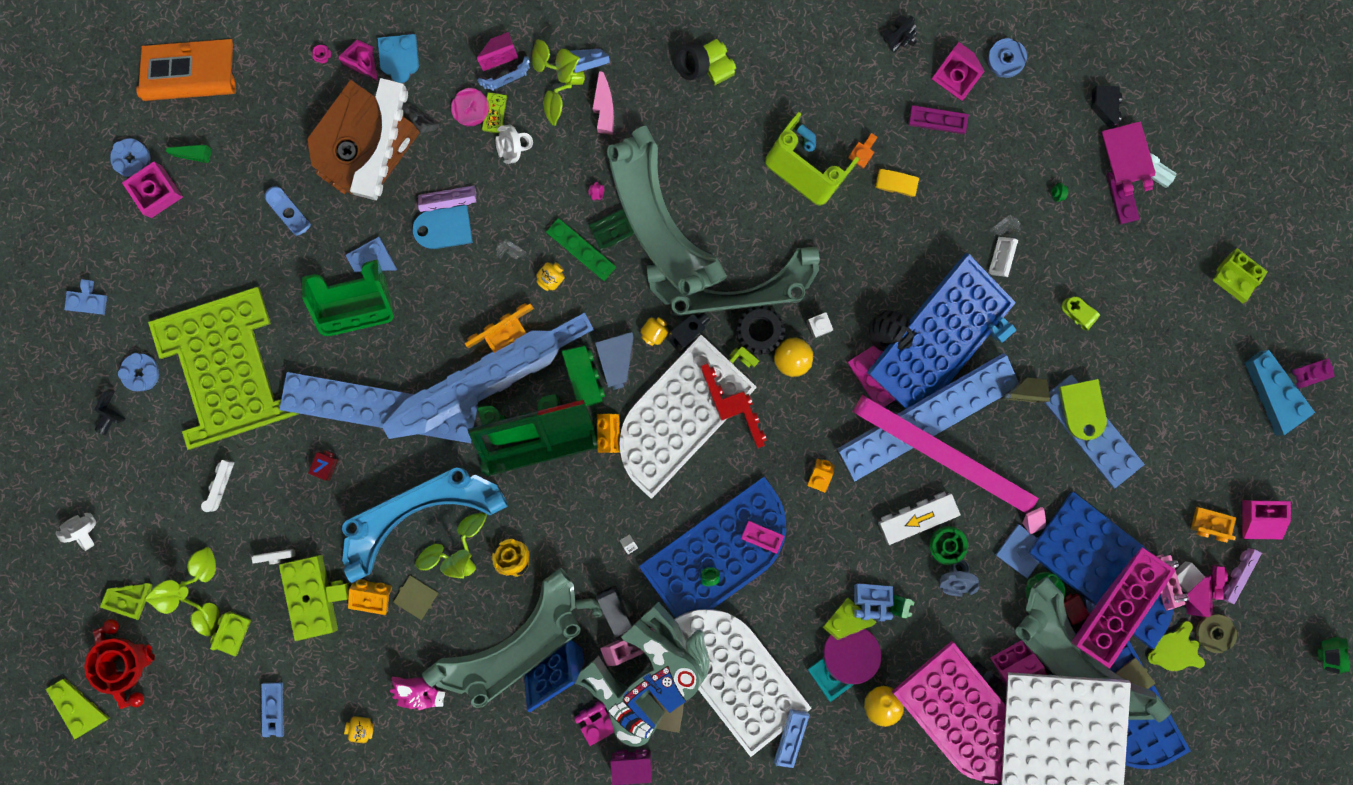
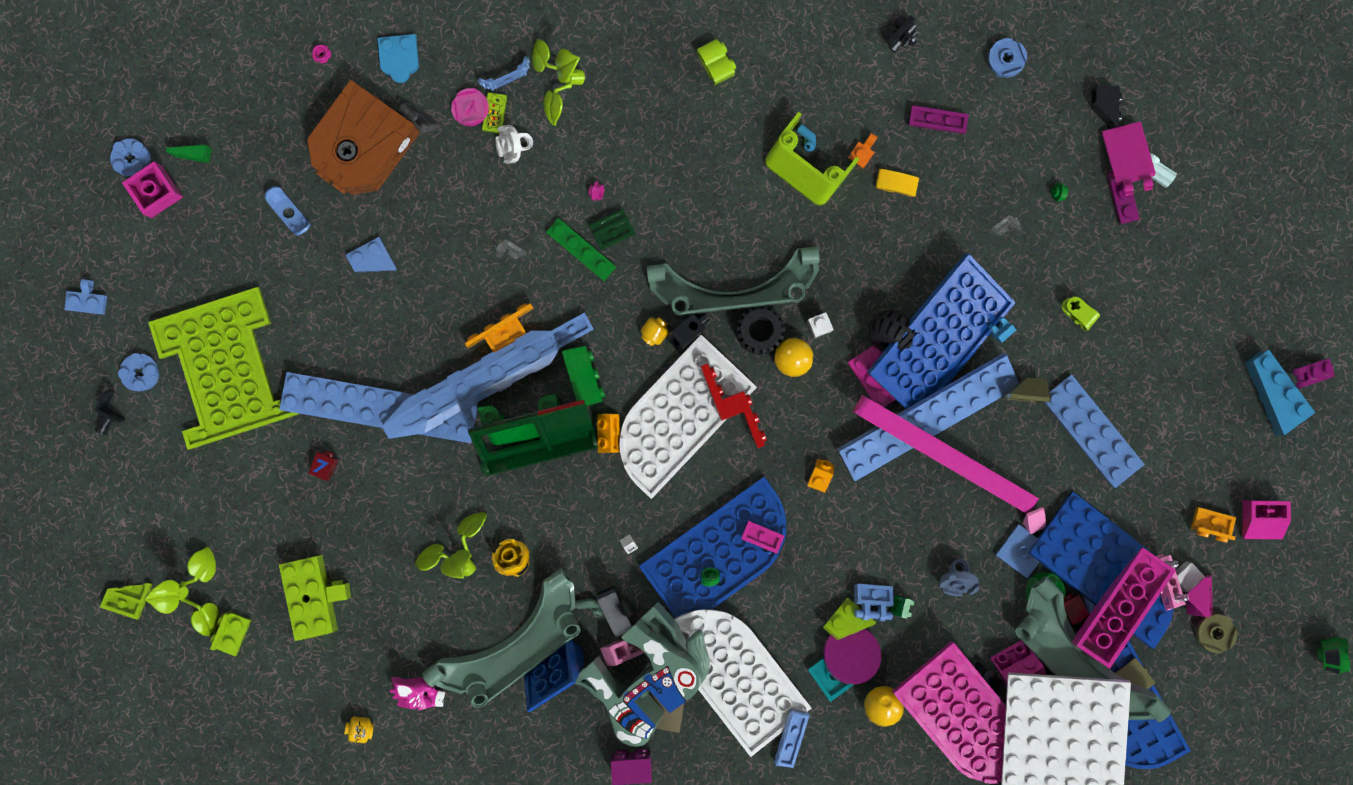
lime wing [46,679,110,739] -> none
white tile [56,513,96,551] -> none
red piece [84,619,155,709] -> none
orange door [136,39,236,101] -> none
white plate [201,460,235,512] -> none
white plate [252,549,296,565] -> none
medium blue plate [261,682,284,737] -> none
green windscreen [302,259,394,336] -> none
dark pink slope [339,40,378,81] -> none
dark azure panel [342,468,508,583] -> none
light orange bracket [348,579,392,615] -> none
white arch [350,78,408,201] -> none
olive piece [393,575,438,620] -> none
dark azure tile [413,205,473,249] -> none
lavender plate [418,185,476,212] -> none
dark pink slope [477,32,518,71] -> none
yellow head [536,262,565,291] -> none
medium blue wing [570,49,610,73] -> none
dark pink plate [574,700,614,746] -> none
bright pink slope [593,71,614,135] -> none
sand blue slope [595,332,634,390] -> none
sand green panel [607,126,727,296] -> none
black tyre [674,41,710,80] -> none
lime bracket [729,347,759,368] -> none
white brick [878,491,960,545] -> none
green cone [930,526,968,565] -> none
dark pink slope [932,42,985,101] -> none
white plate [988,237,1018,277] -> none
lime tile [1058,379,1107,440] -> none
lime tile [1147,621,1205,671] -> none
dark pink plate [1212,565,1228,600] -> none
lime brick [1213,248,1268,303] -> none
lavender plate [1223,548,1262,604] -> none

